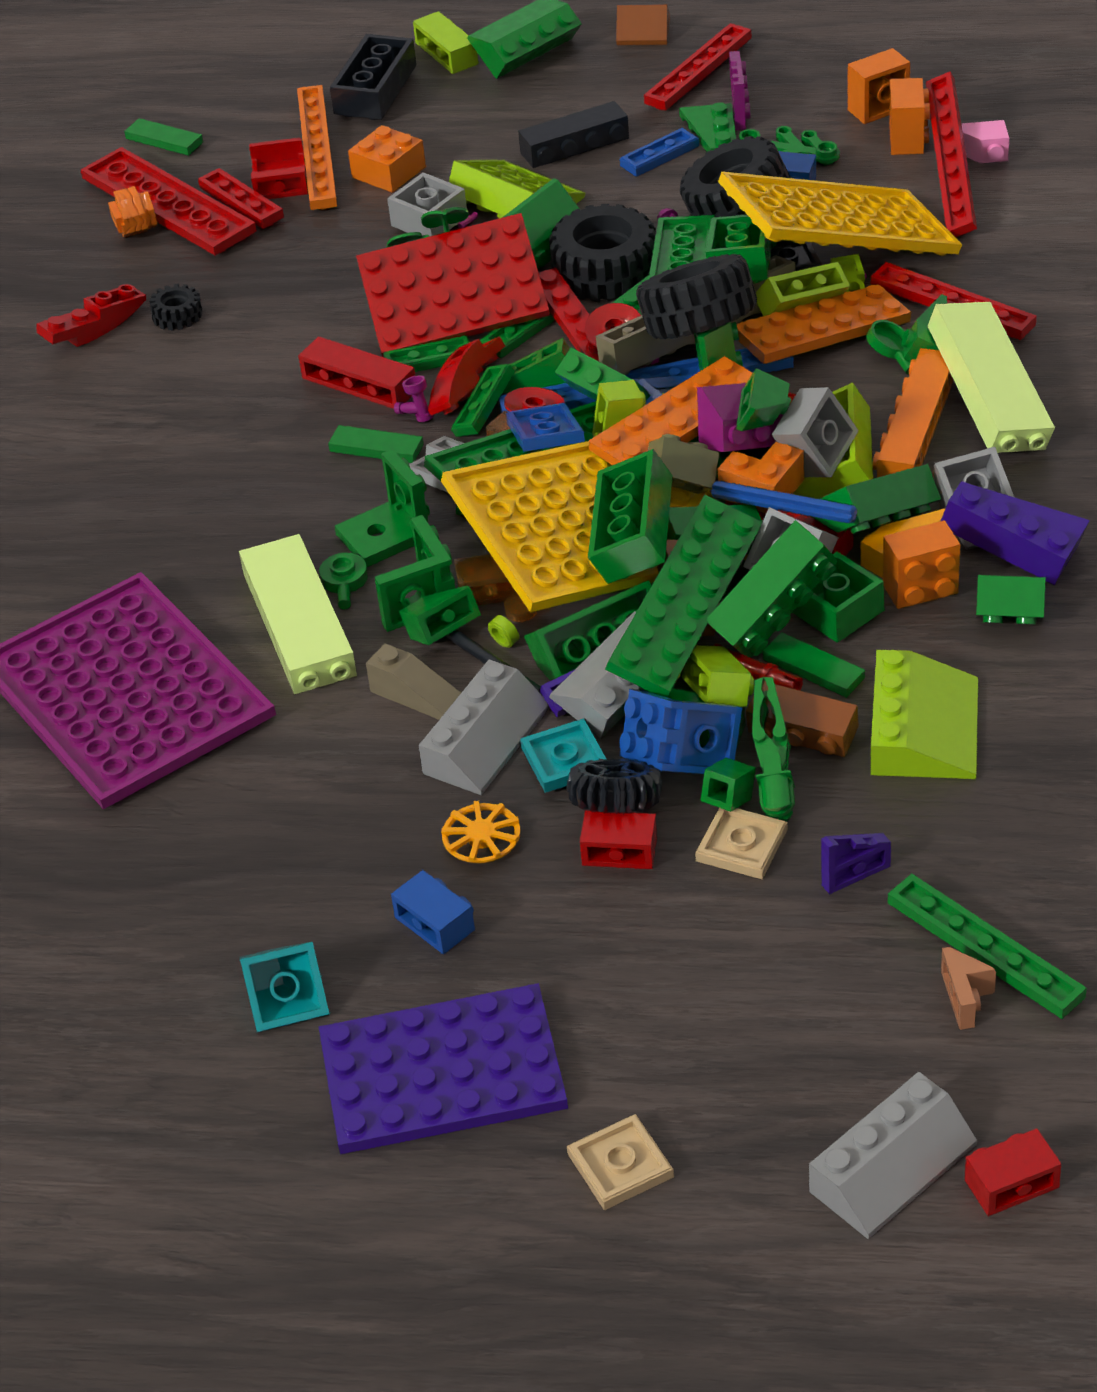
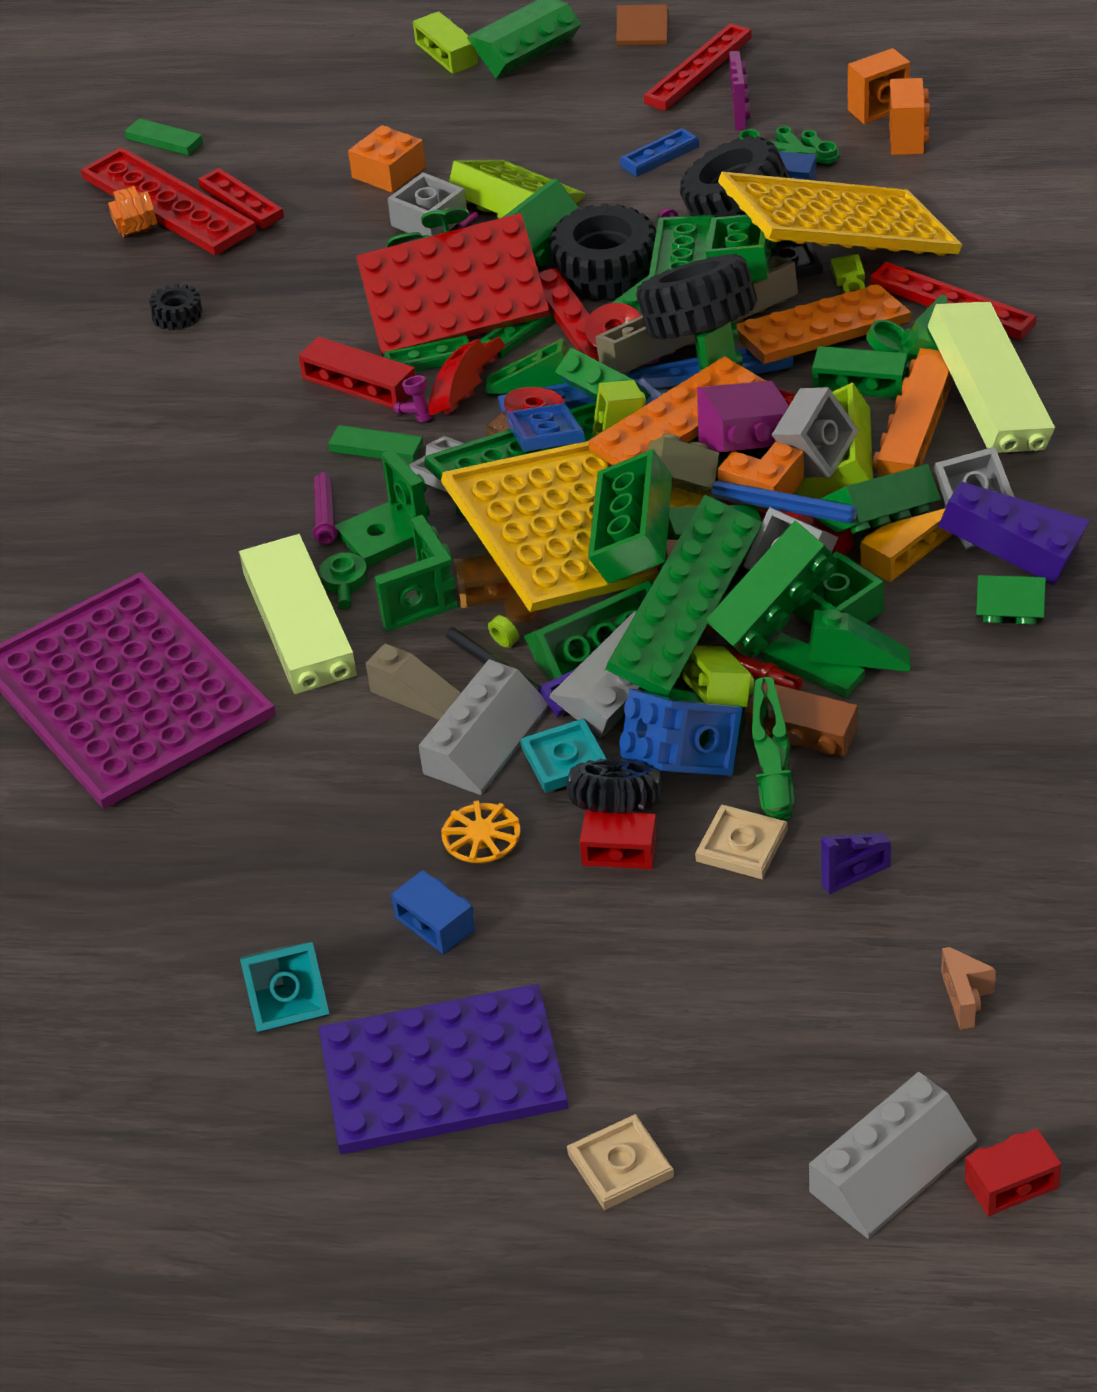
red slope [36,284,146,347] -> none
red panel [249,137,308,199] -> none
orange plate [297,85,337,210] -> none
black brick [330,34,417,120] -> none
green slope [399,585,481,645] -> none
green tile [451,364,515,437] -> none
black brick [518,101,629,168] -> none
green wing [679,102,736,152] -> none
green brick [701,757,756,812] -> none
green slope [736,368,791,431] -> none
lime brick [756,262,850,316] -> none
lime slope [871,650,978,779] -> none
orange brick [883,520,960,609] -> none
green plate [888,874,1087,1019] -> none
red plate [926,71,977,237] -> none
bright pink slope [962,120,1009,163] -> none
none -> magenta axle [313,472,338,545]
none -> green slope [809,609,911,672]
none -> green brick [812,346,907,399]

